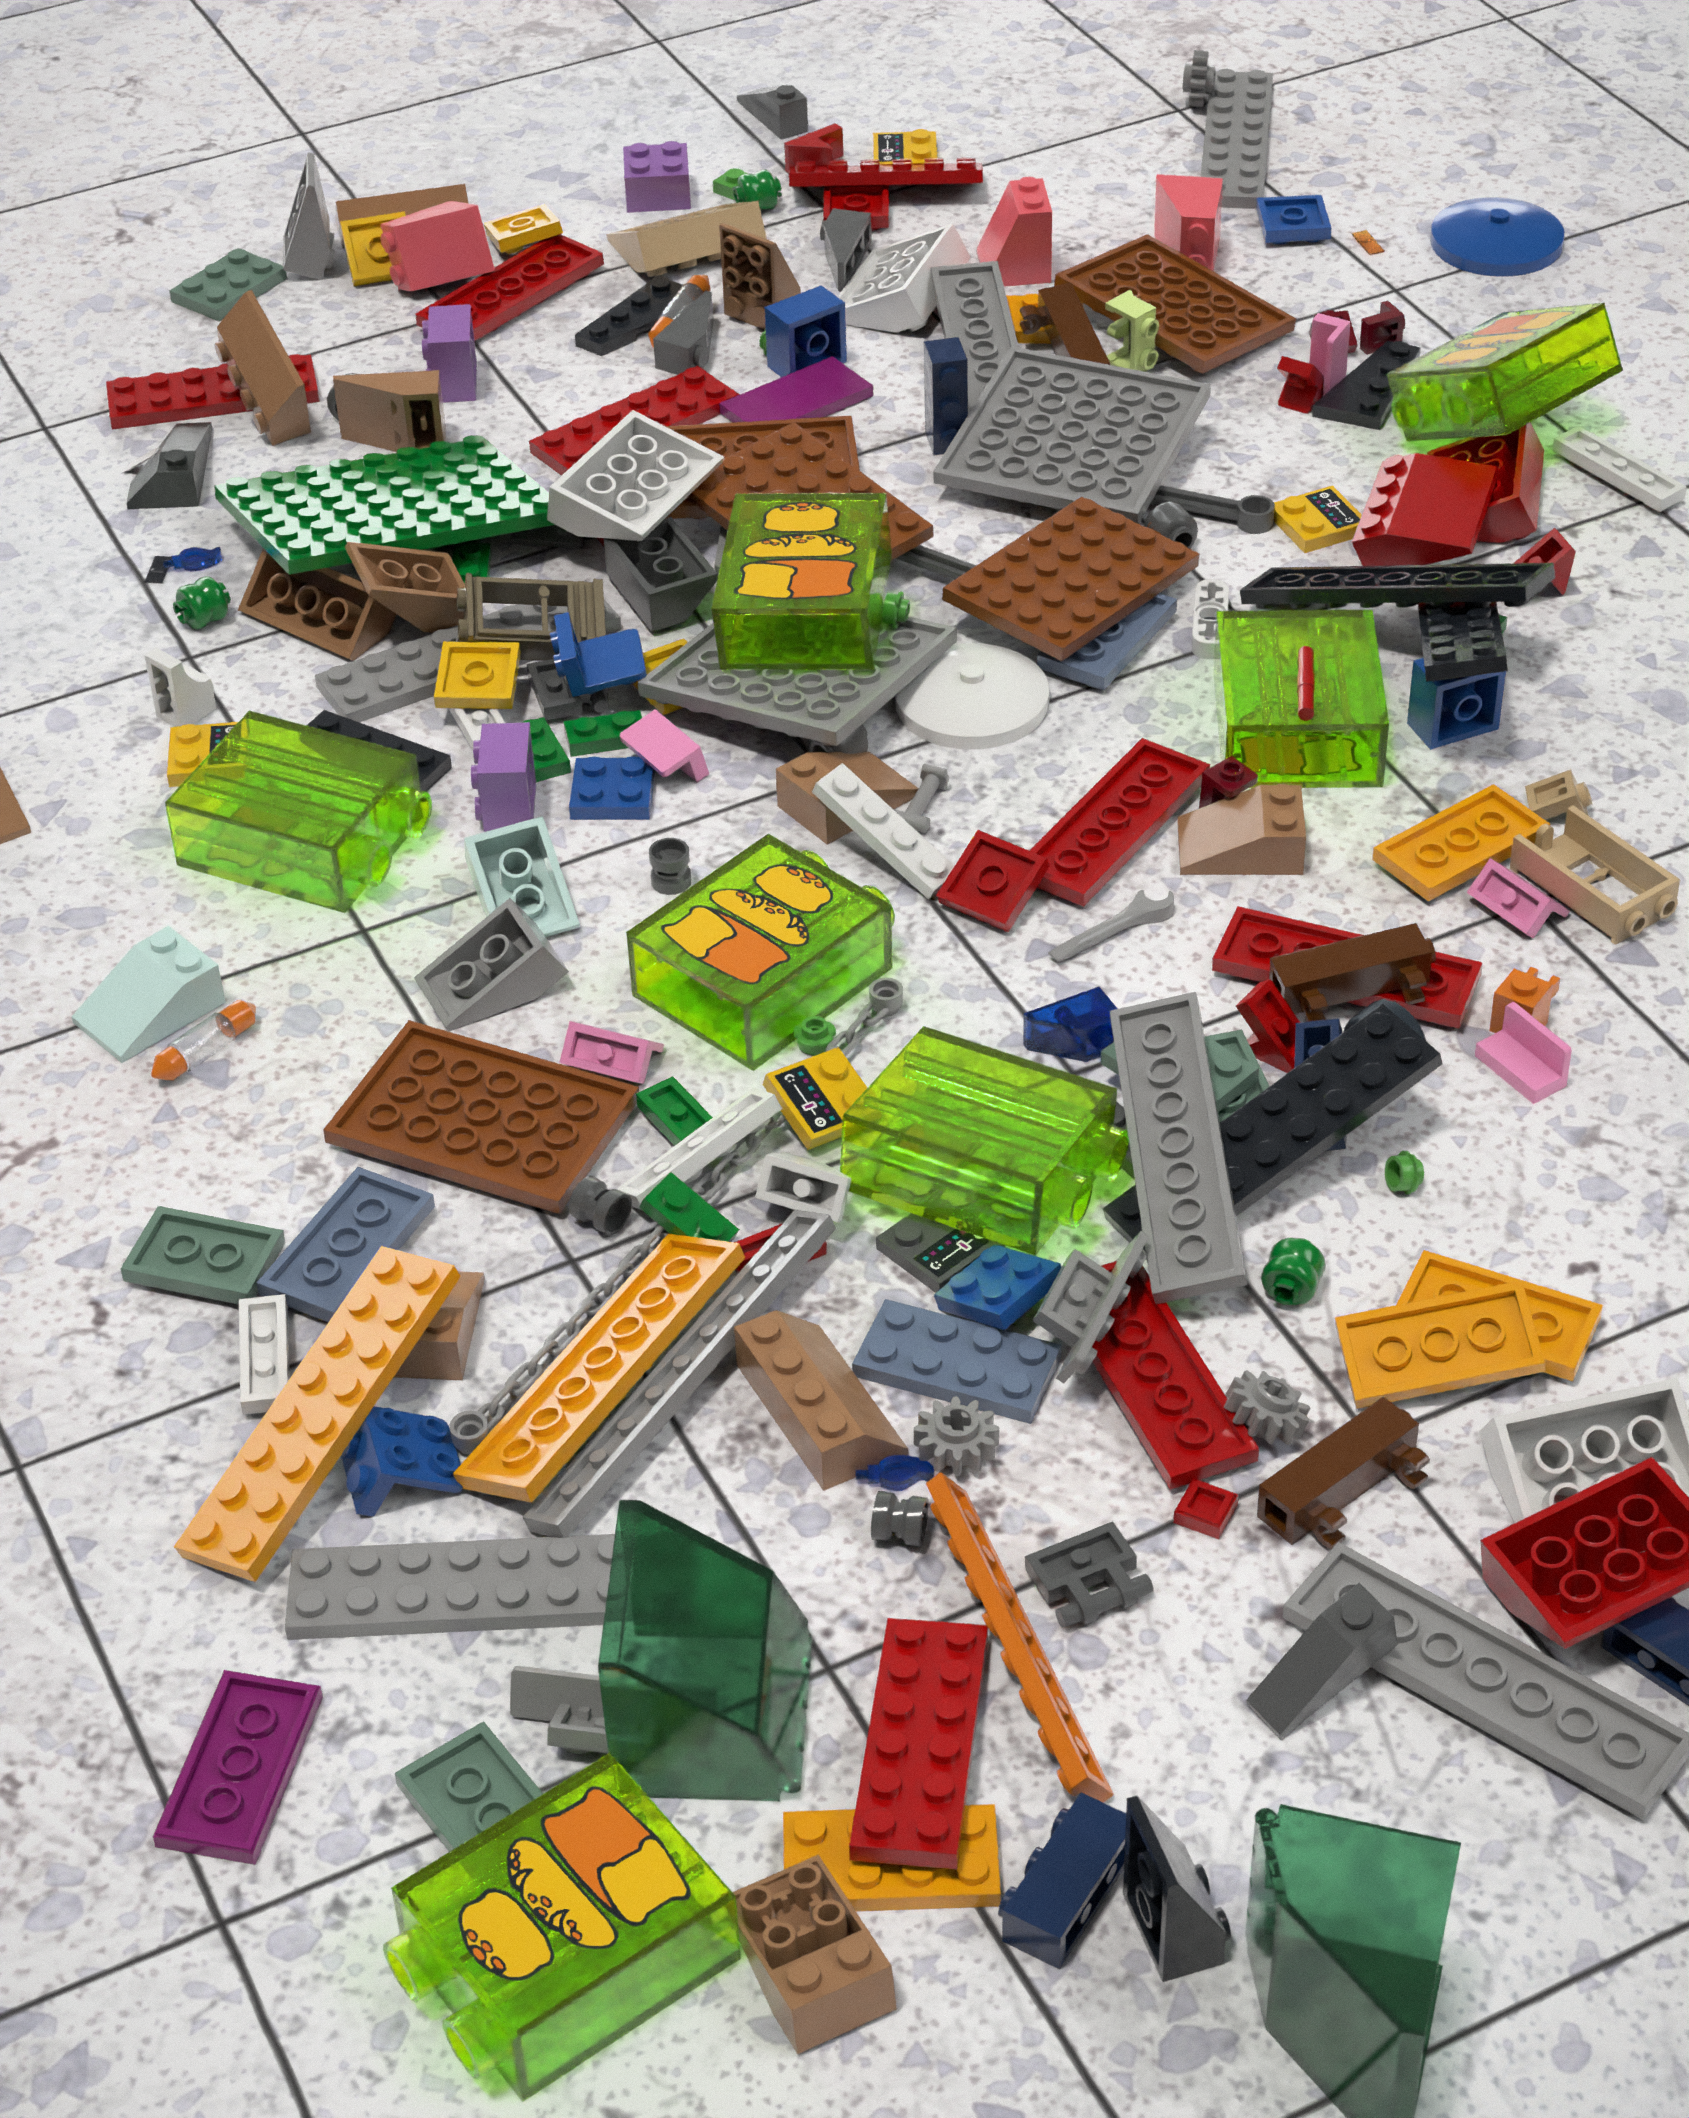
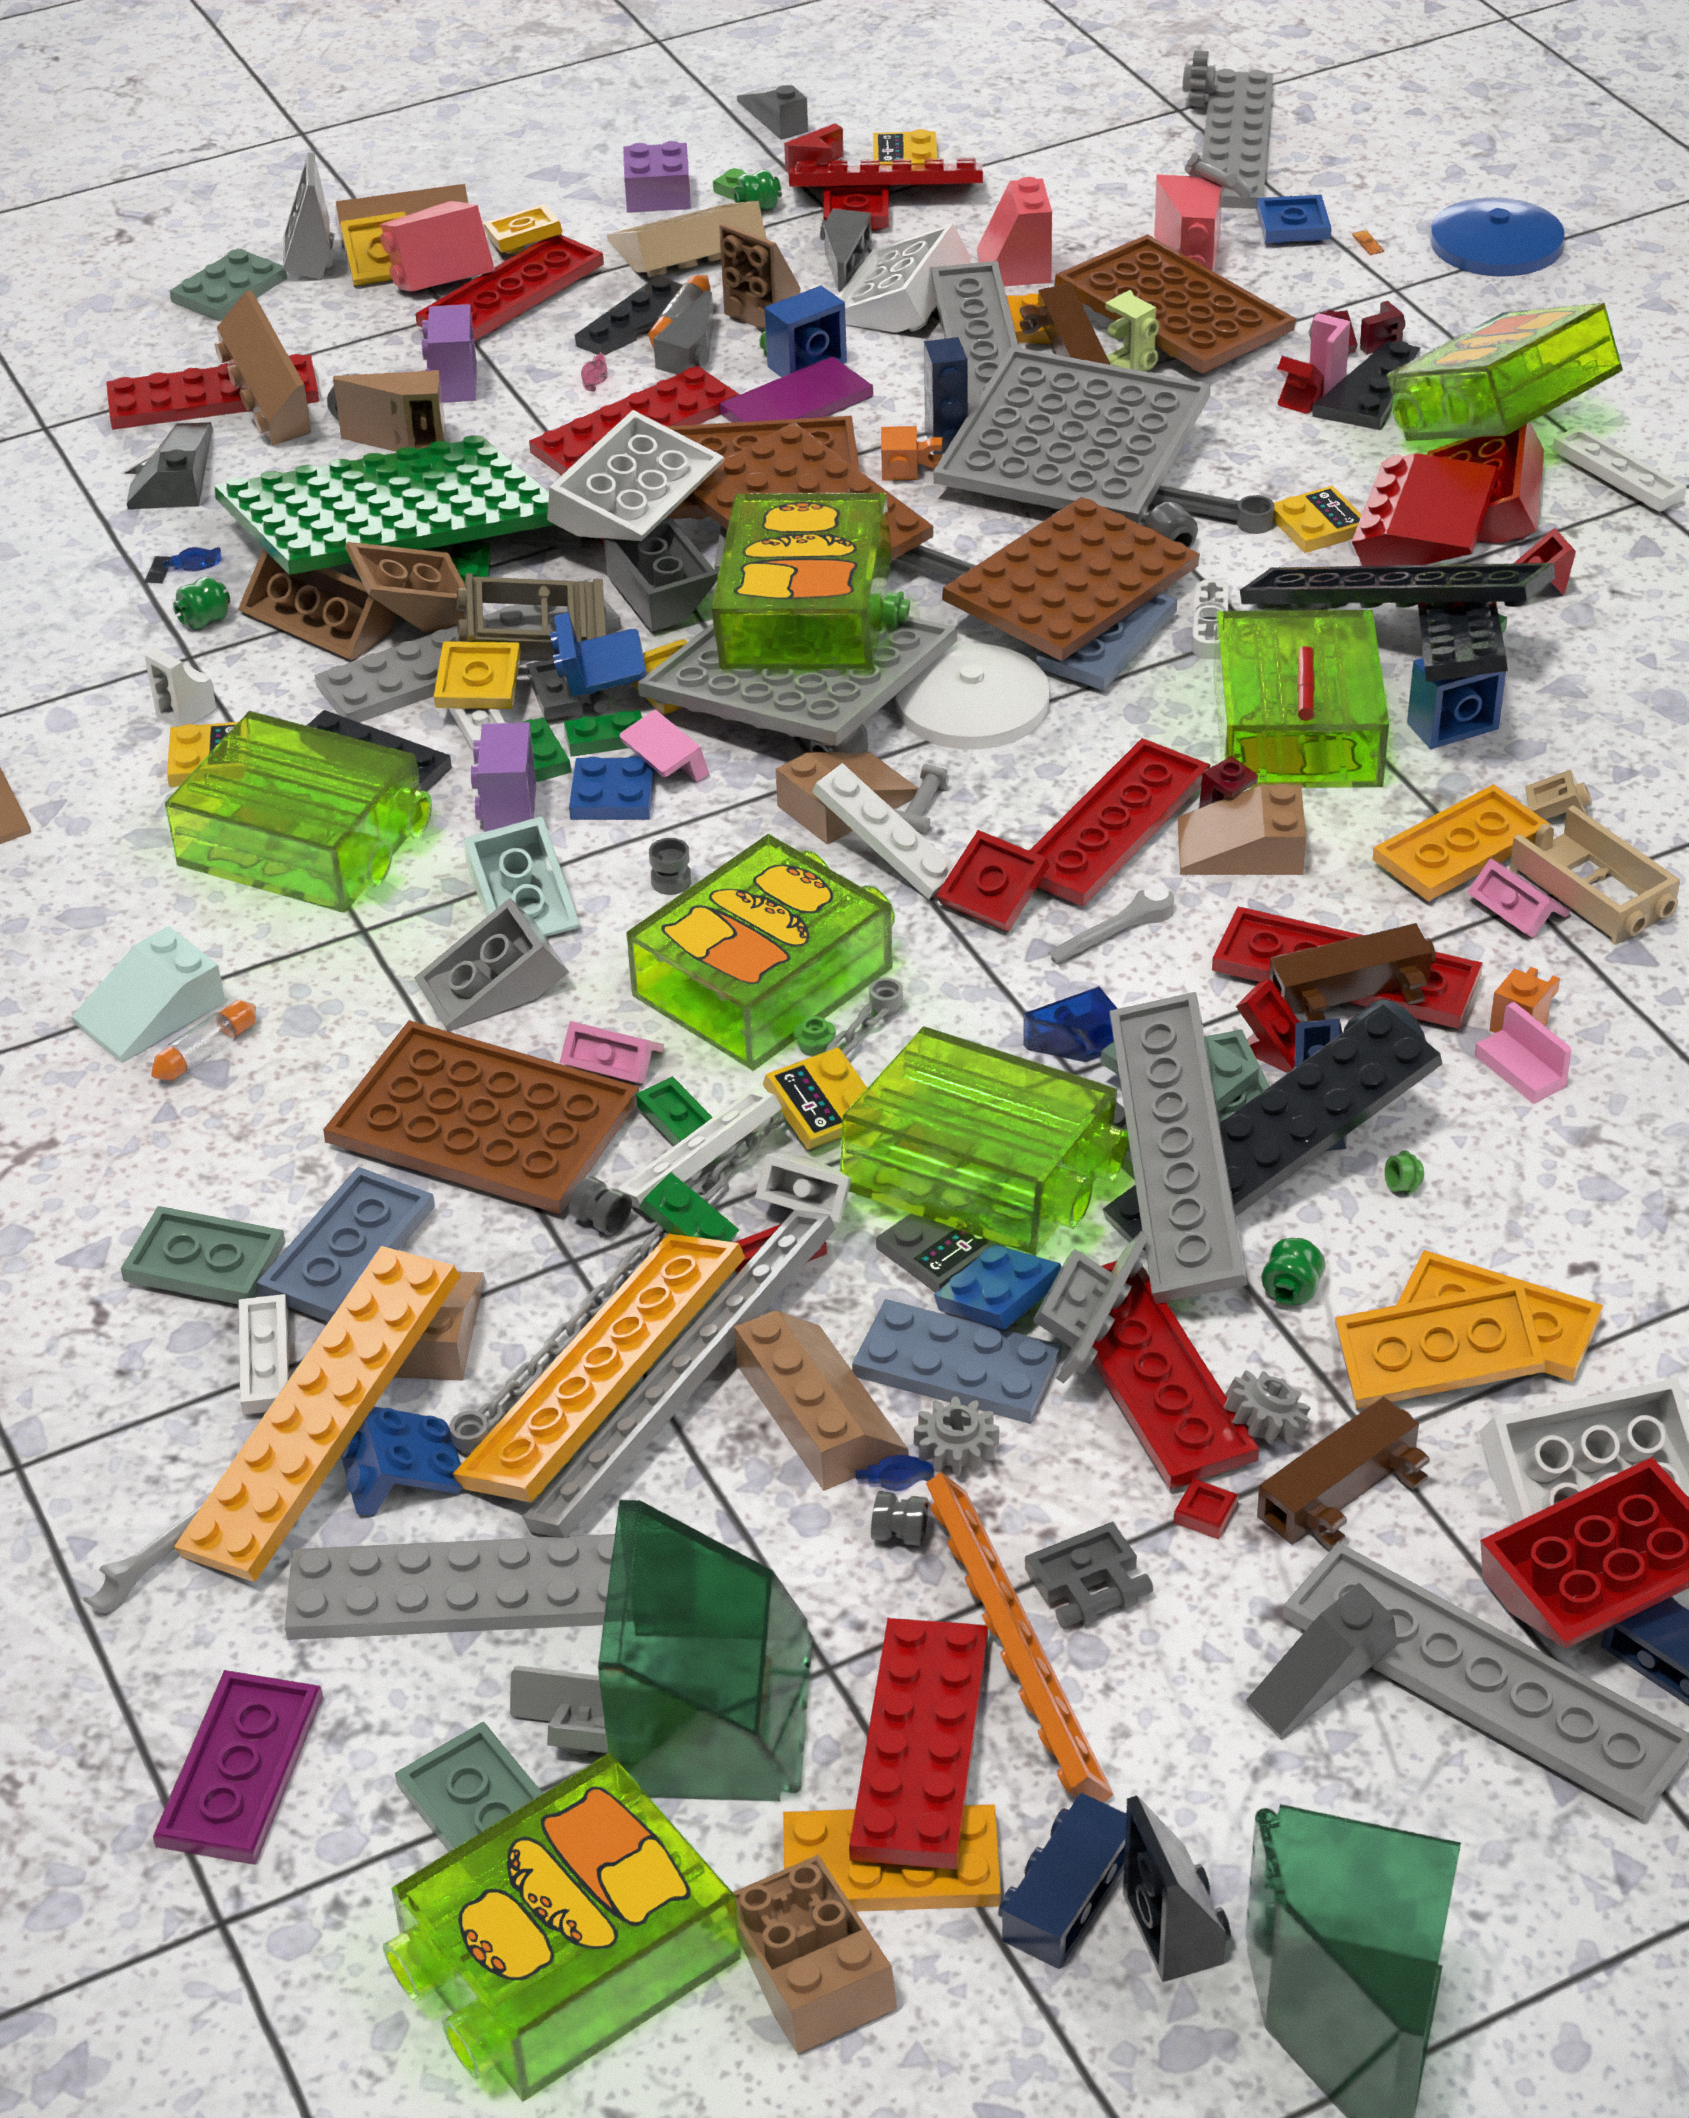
none -> light grey piece [83,1505,202,1614]
none -> clear pink piece [581,353,608,392]
none -> orange brick [881,426,942,481]
none -> light grey piece [1184,153,1252,199]

